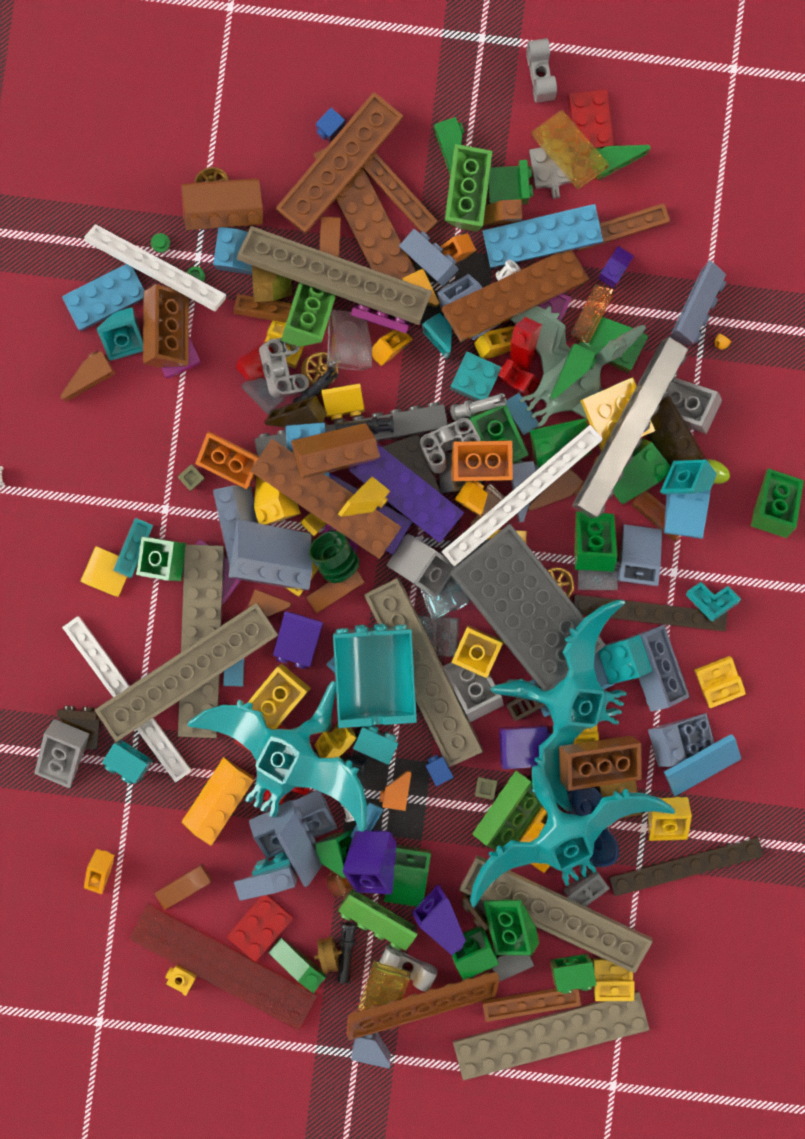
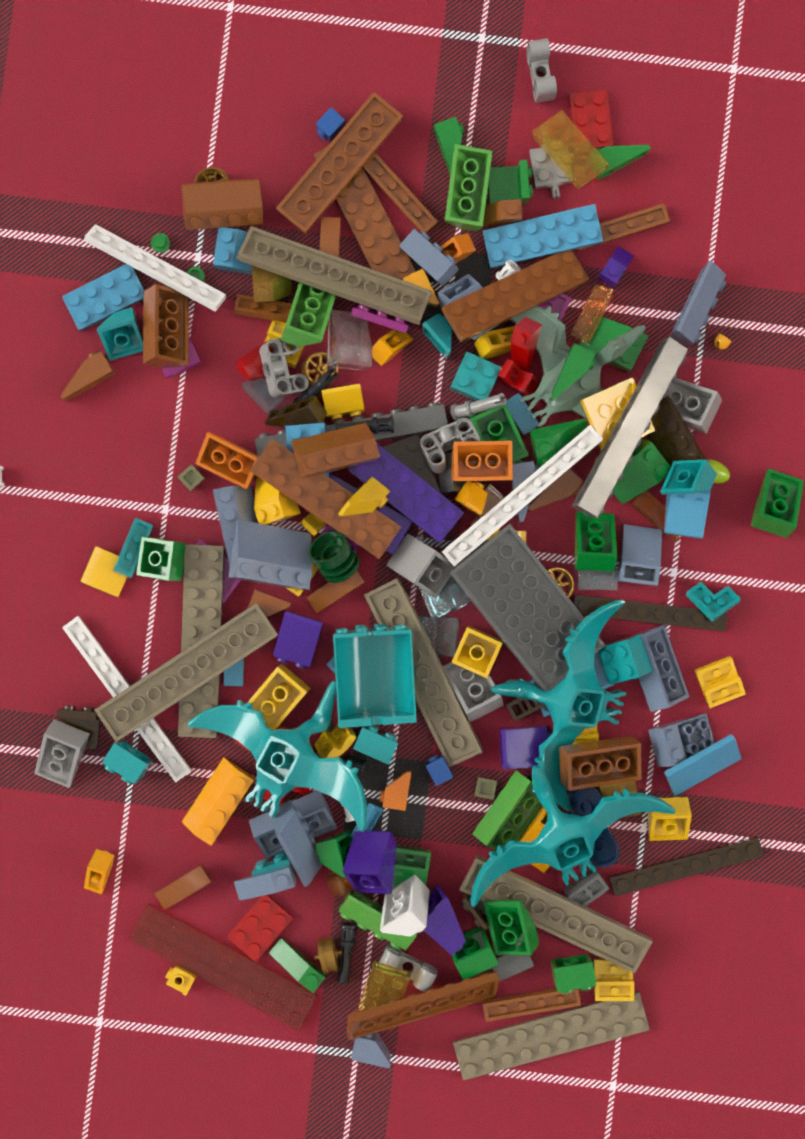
none -> white slope [380,875,430,936]

